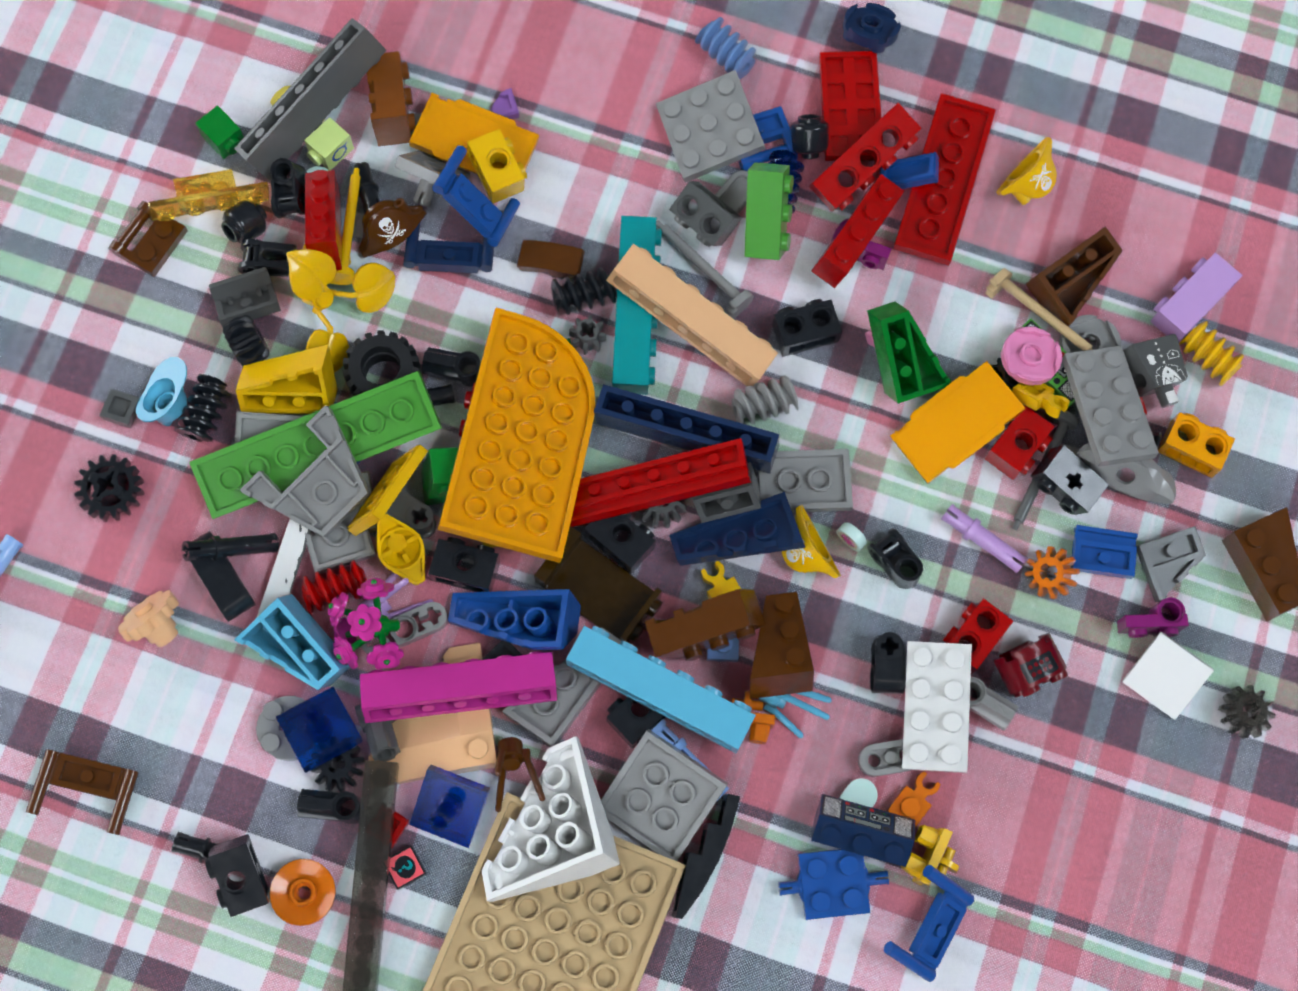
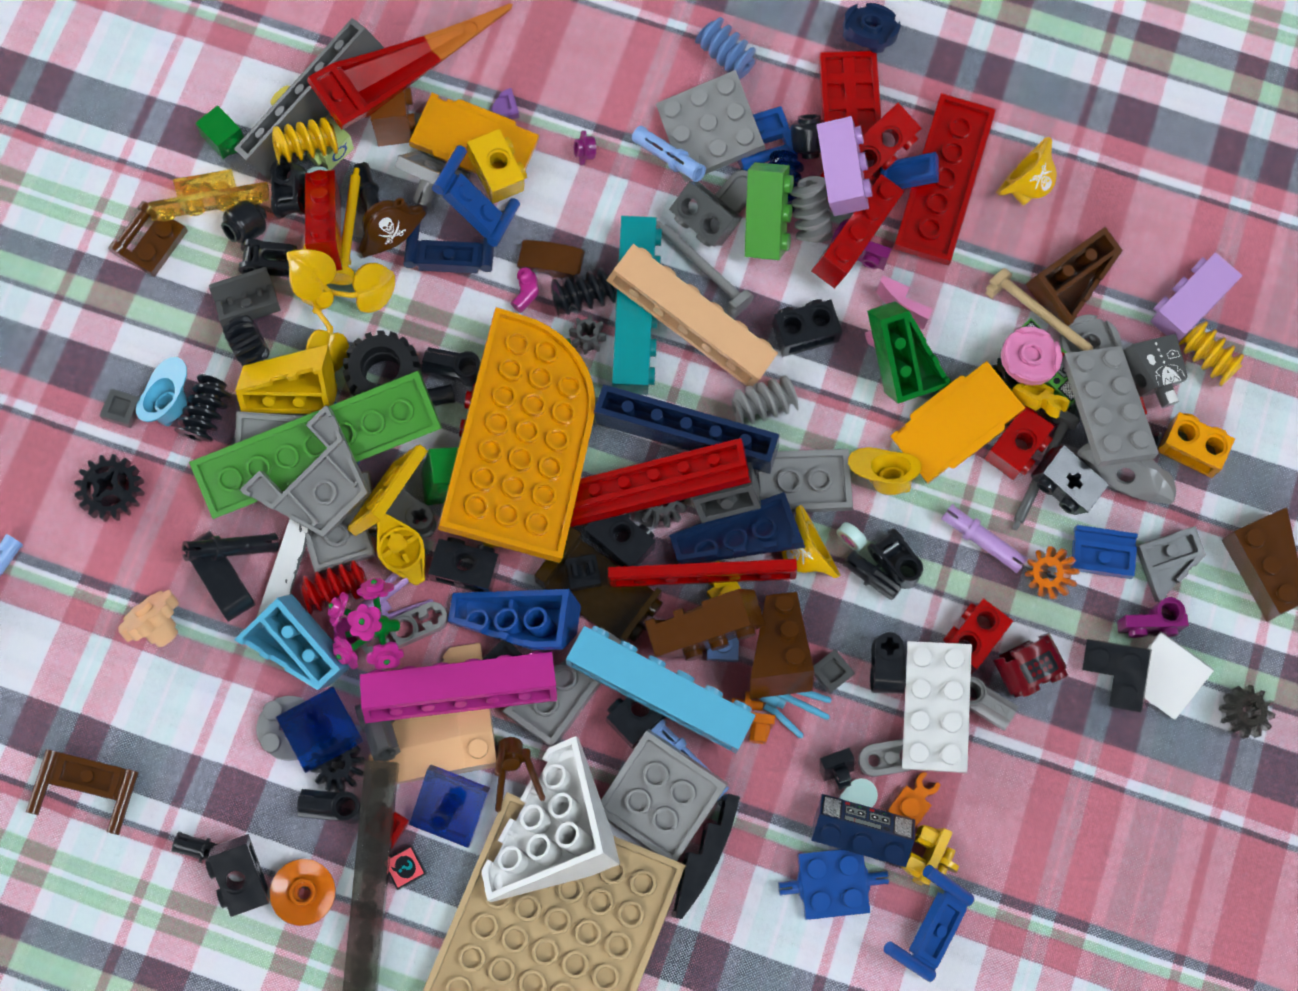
none -> yellow piece [272,117,338,165]
none -> red plate [307,3,513,130]
none -> dark pink arm [511,267,539,313]
none -> black tile [565,554,601,592]
none -> magenta plate [573,131,596,165]
none -> red tile [608,559,797,587]
none -> light blue pin [632,126,706,182]
none -> light grey piece [790,176,833,243]
none -> dark grey plate [813,649,855,694]
none -> lavender brick [817,116,873,216]
none -> black tile [820,747,854,790]
none -> black axle [842,550,902,600]
none -> yellow piece [848,447,921,495]
none -> bright pink slope [876,276,933,330]
none -> black plate [1082,638,1152,713]

